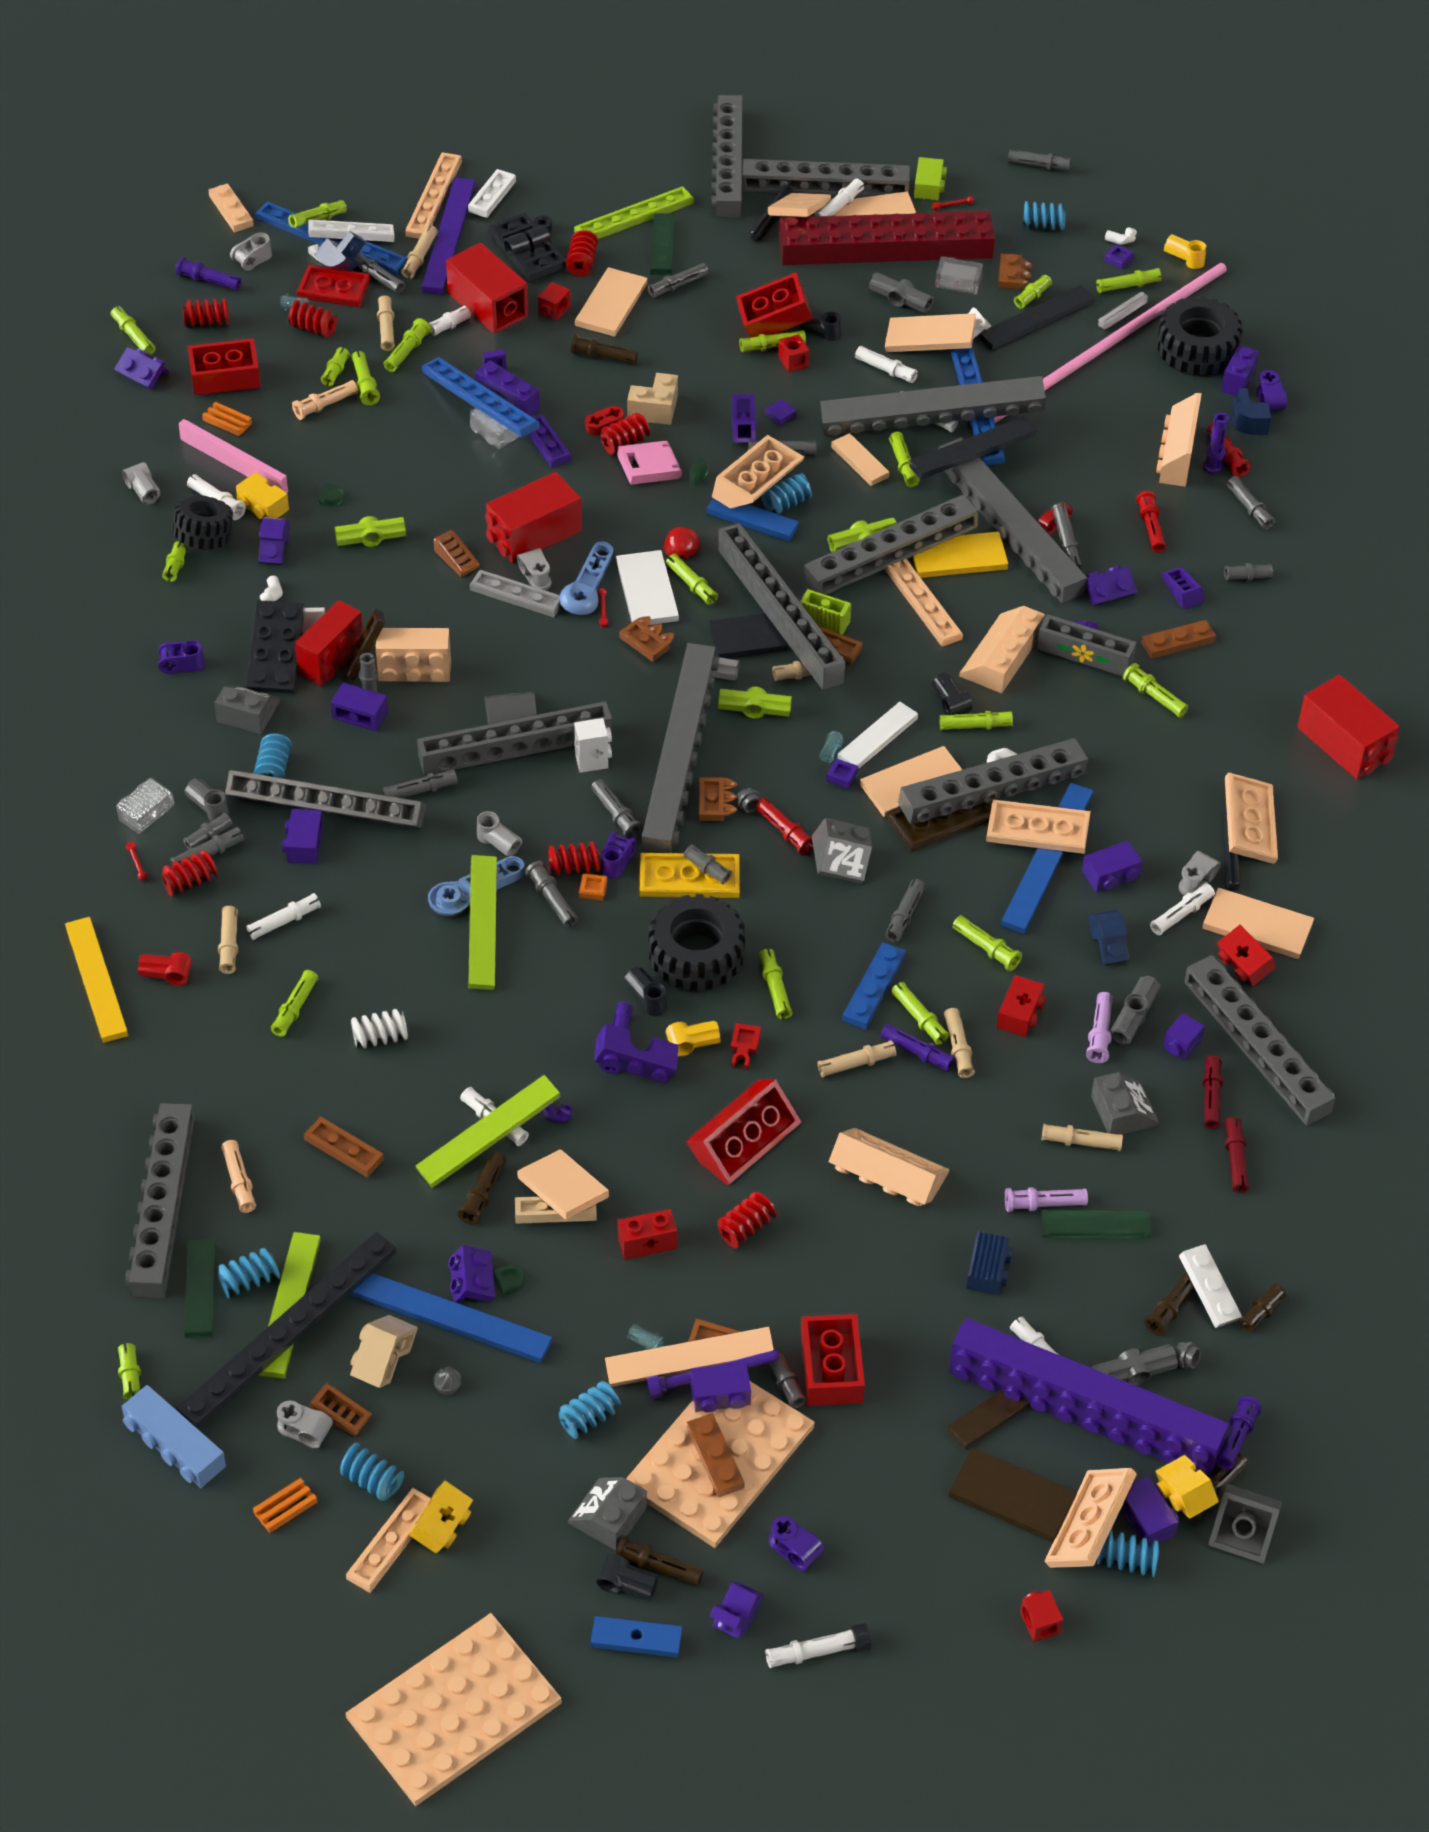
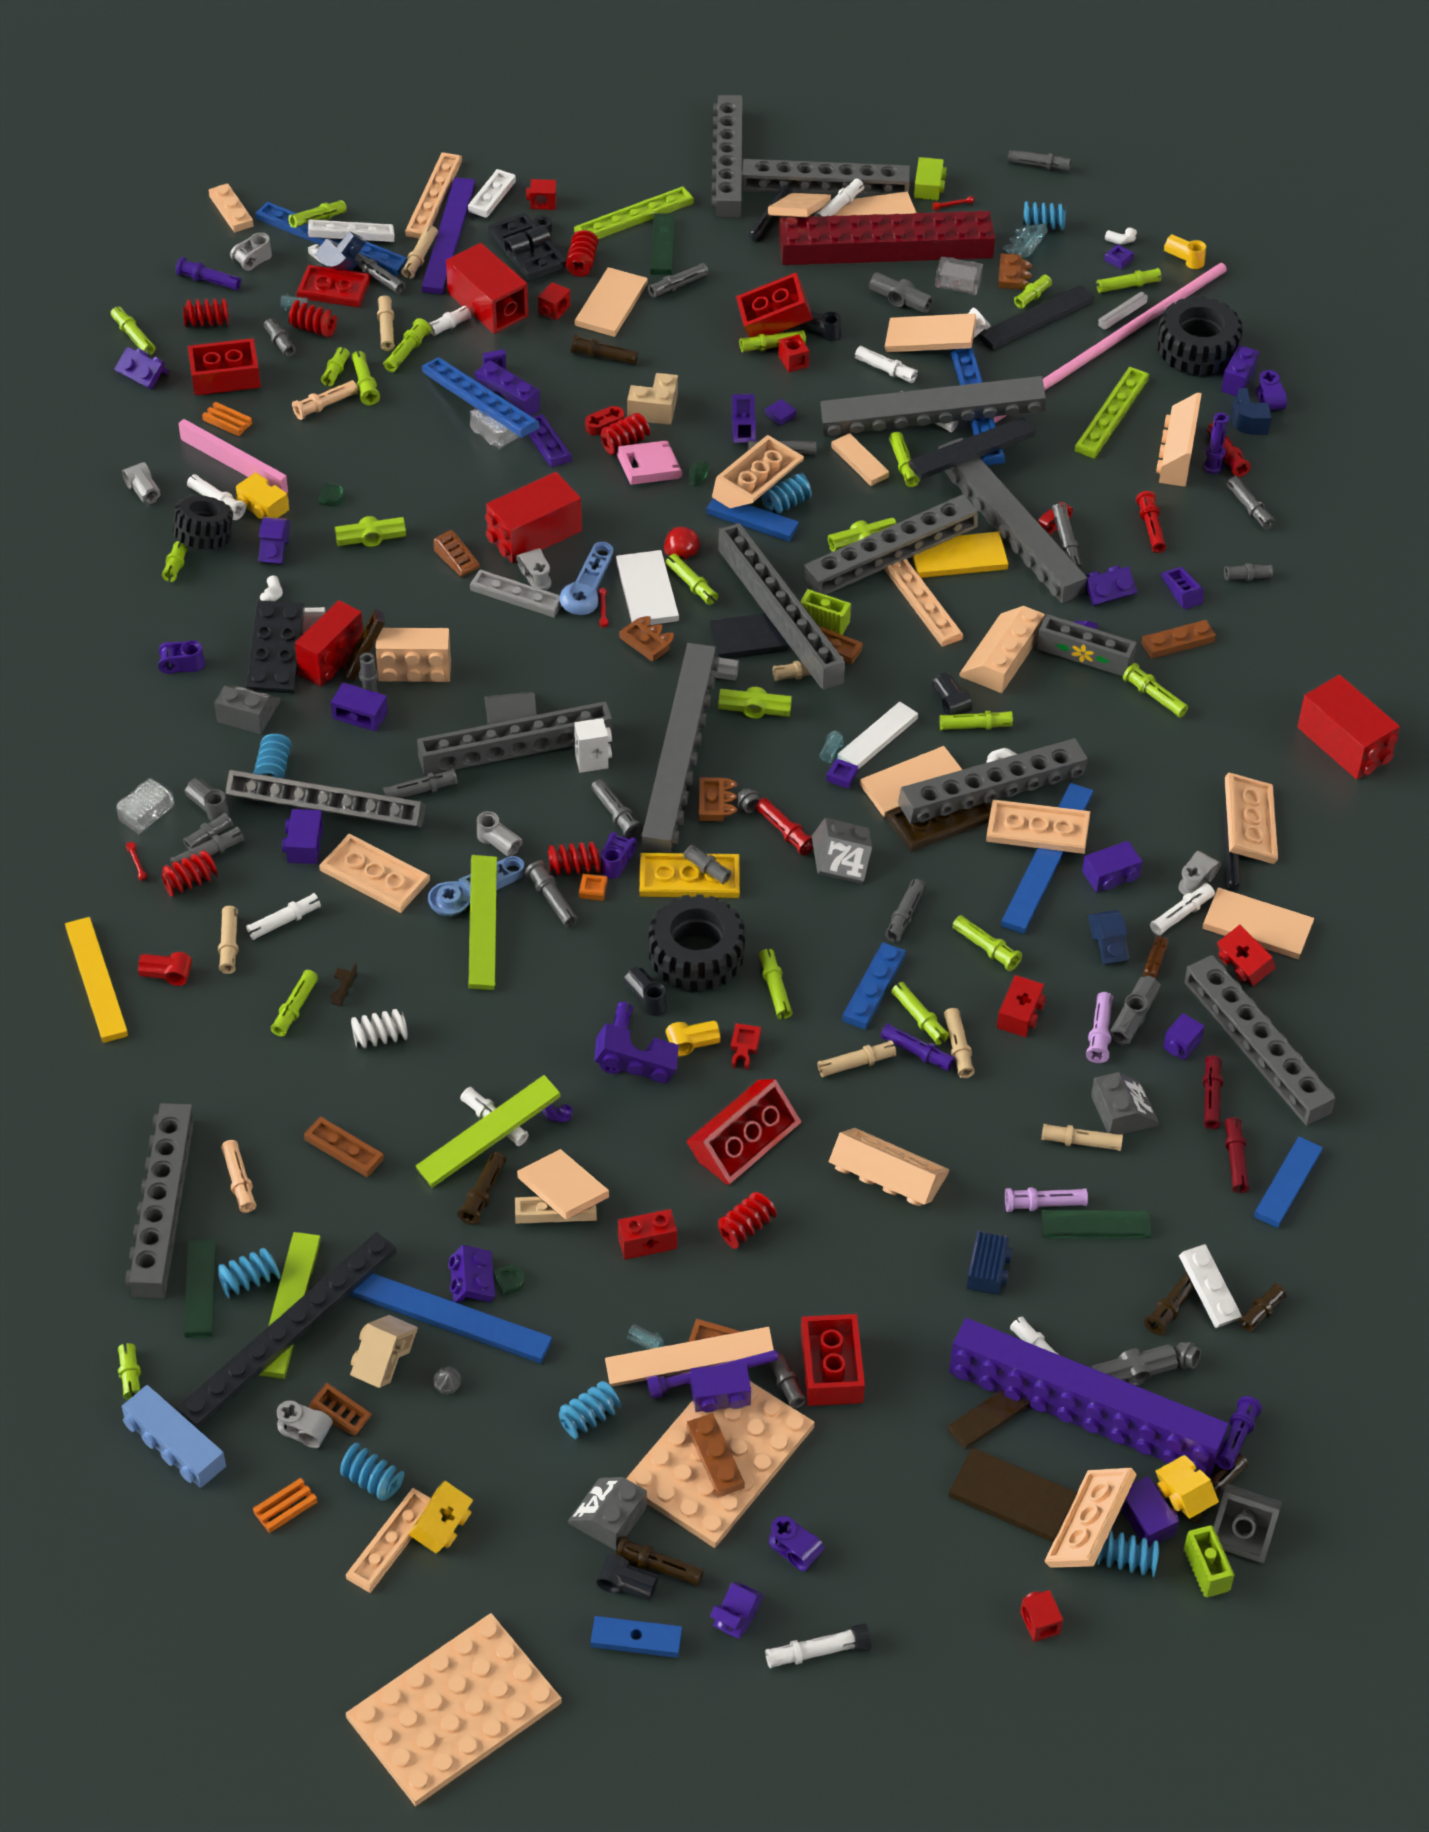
none -> dark grey pin [263,318,296,357]
none -> light nougat tile [319,834,430,913]
none -> dark brown piece [330,962,358,1006]
none -> red brick [526,179,557,210]
none -> clear light blue plate [1003,224,1048,257]
none -> lime tile [1074,367,1149,459]
none -> reddish brown axle [1143,936,1168,978]
none -> lime brick [1183,1525,1235,1598]
none -> blue tile [1254,1137,1323,1228]

